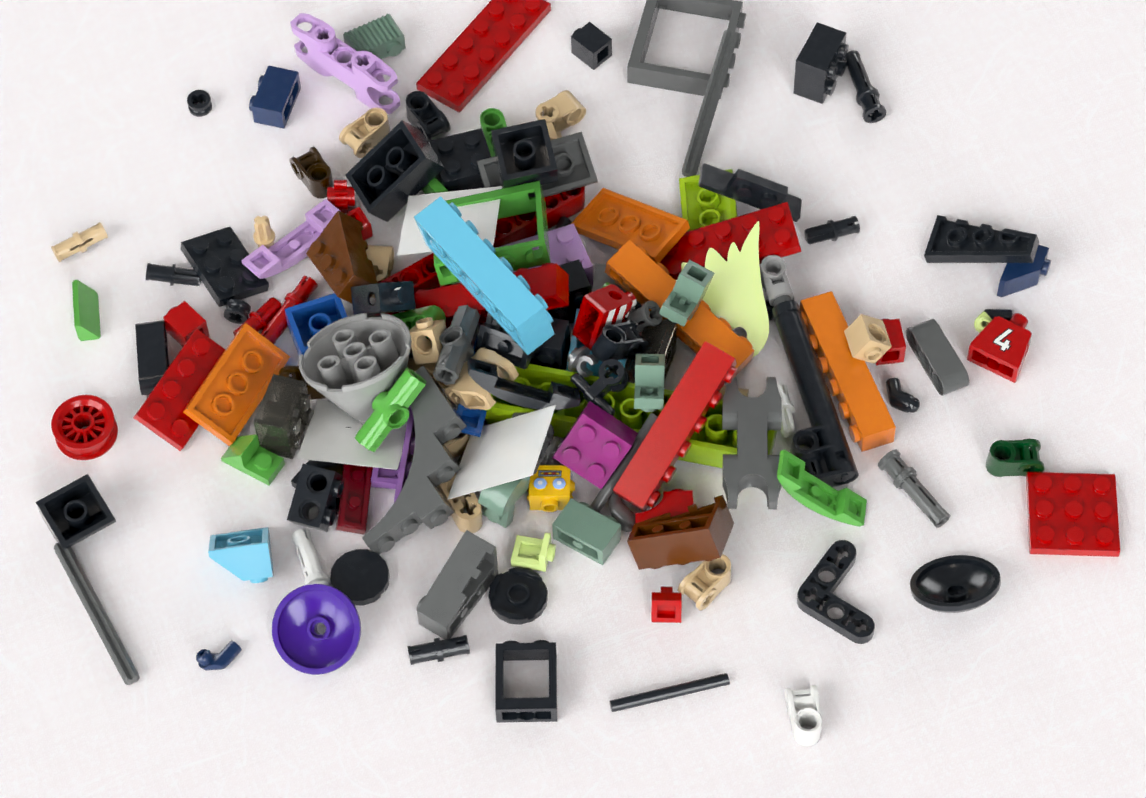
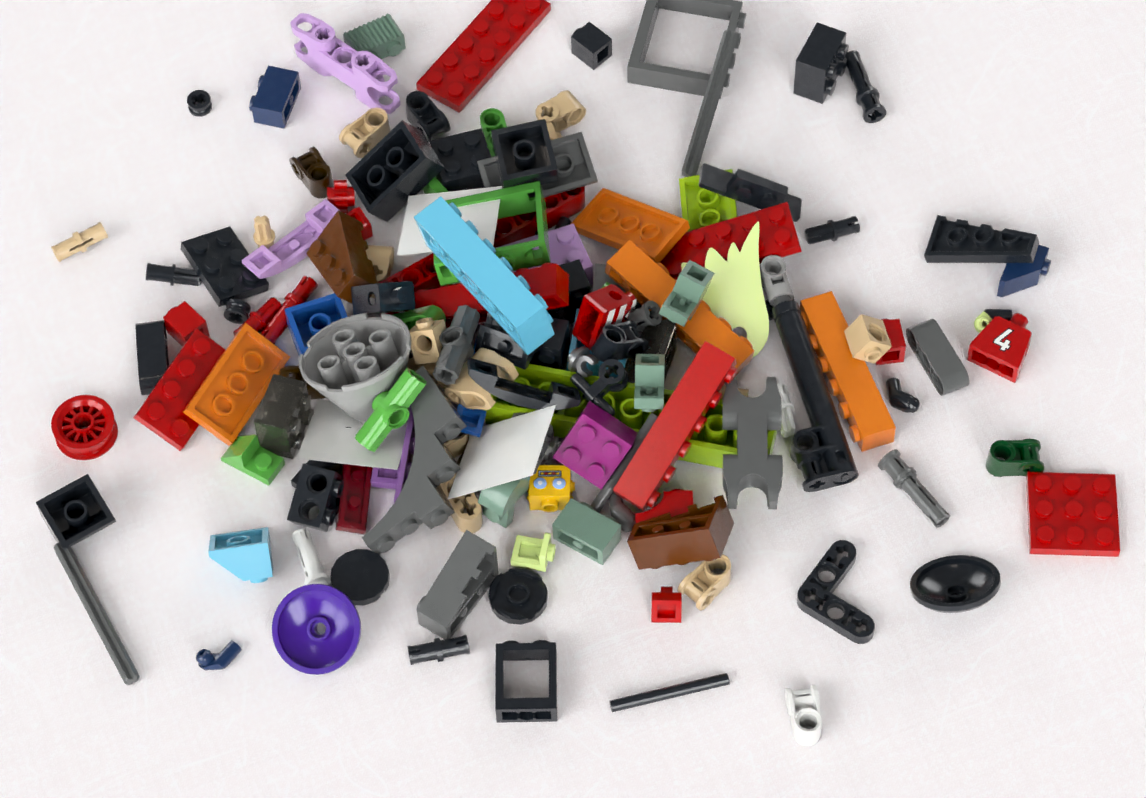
bright green slope [72,280,101,341] -> none
bright green slope [777,449,867,527] -> none

